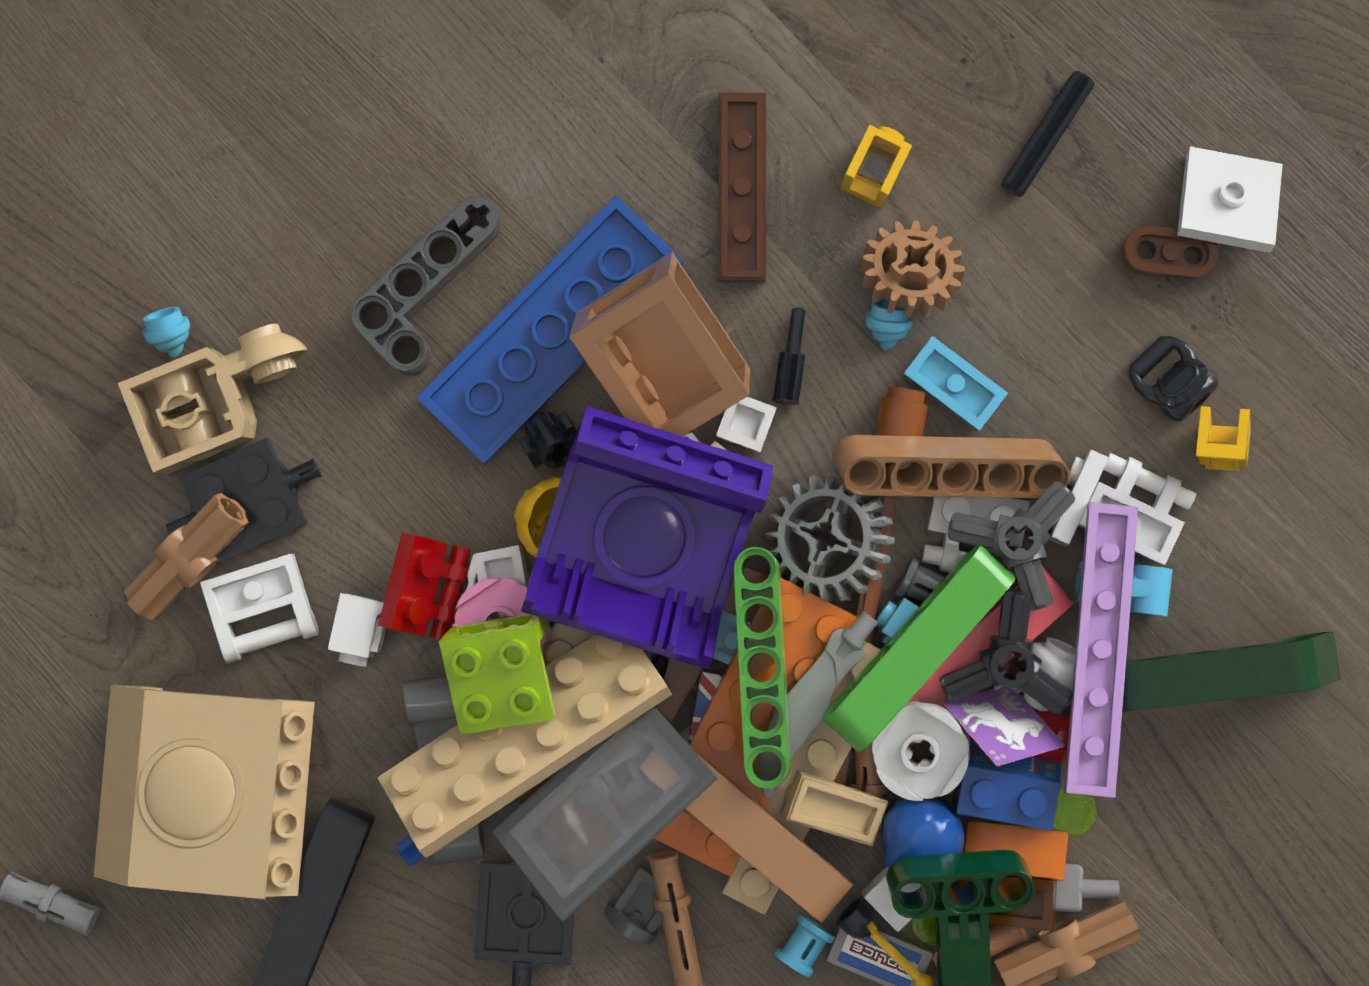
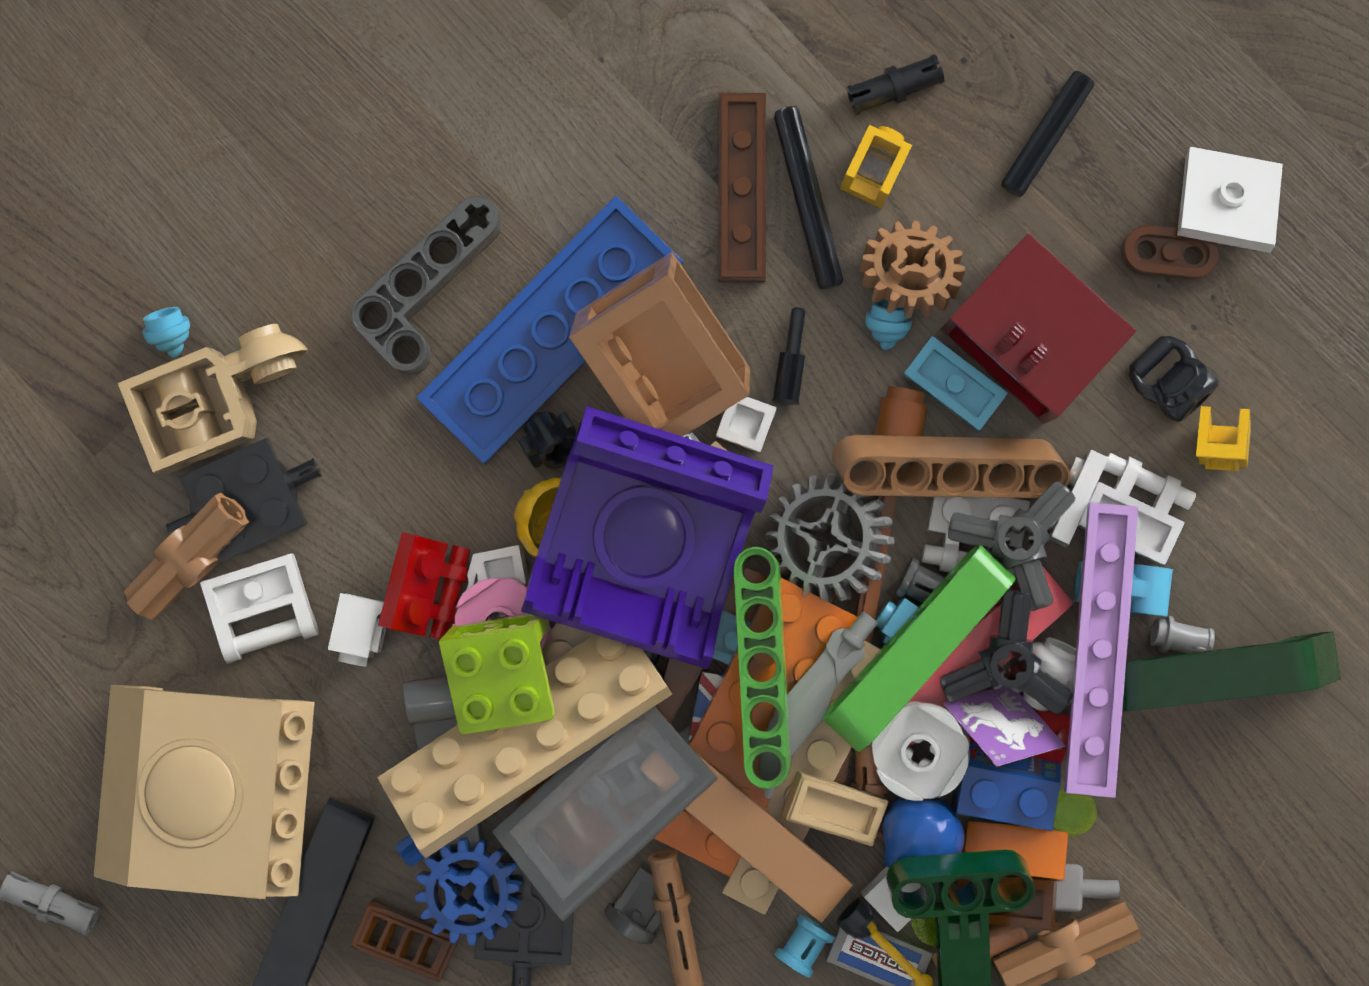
none -> reddish brown slope [350,899,460,982]
none -> blue gear [415,837,522,945]
none -> black axle [774,106,843,289]
none -> black pin [846,54,945,115]
none -> dark red piece [940,233,1136,424]
none -> light grey pin [1150,616,1215,653]

